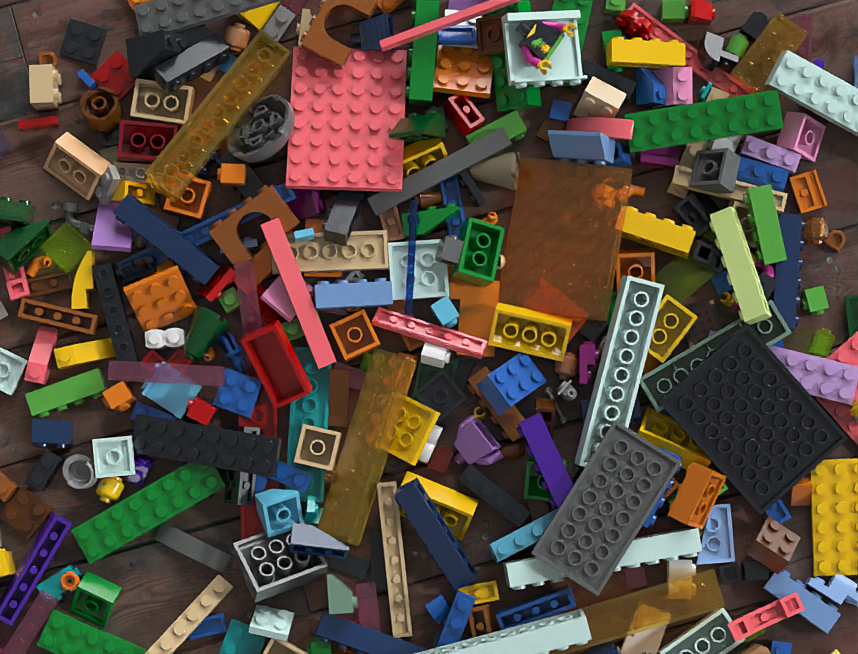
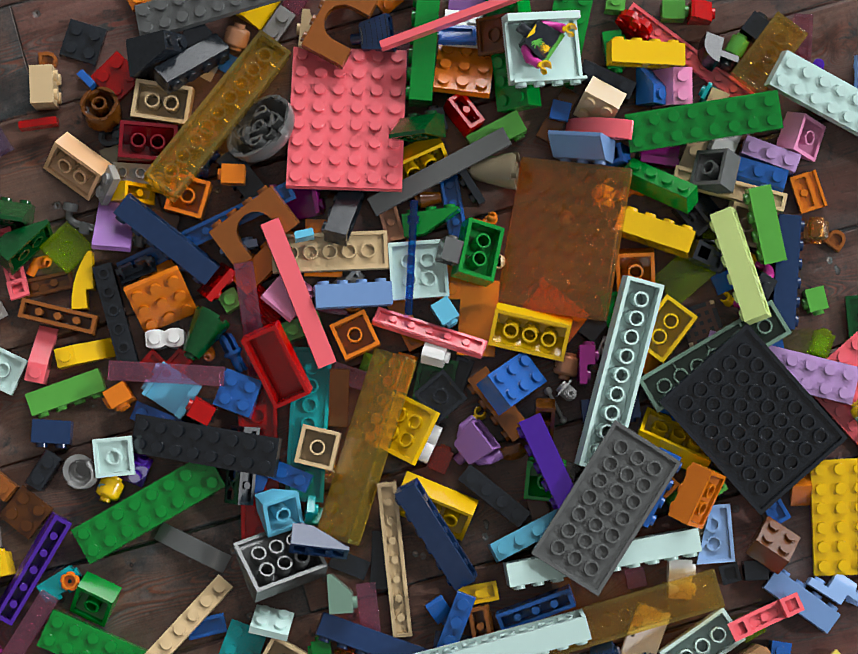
none -> green brick [622,158,698,214]

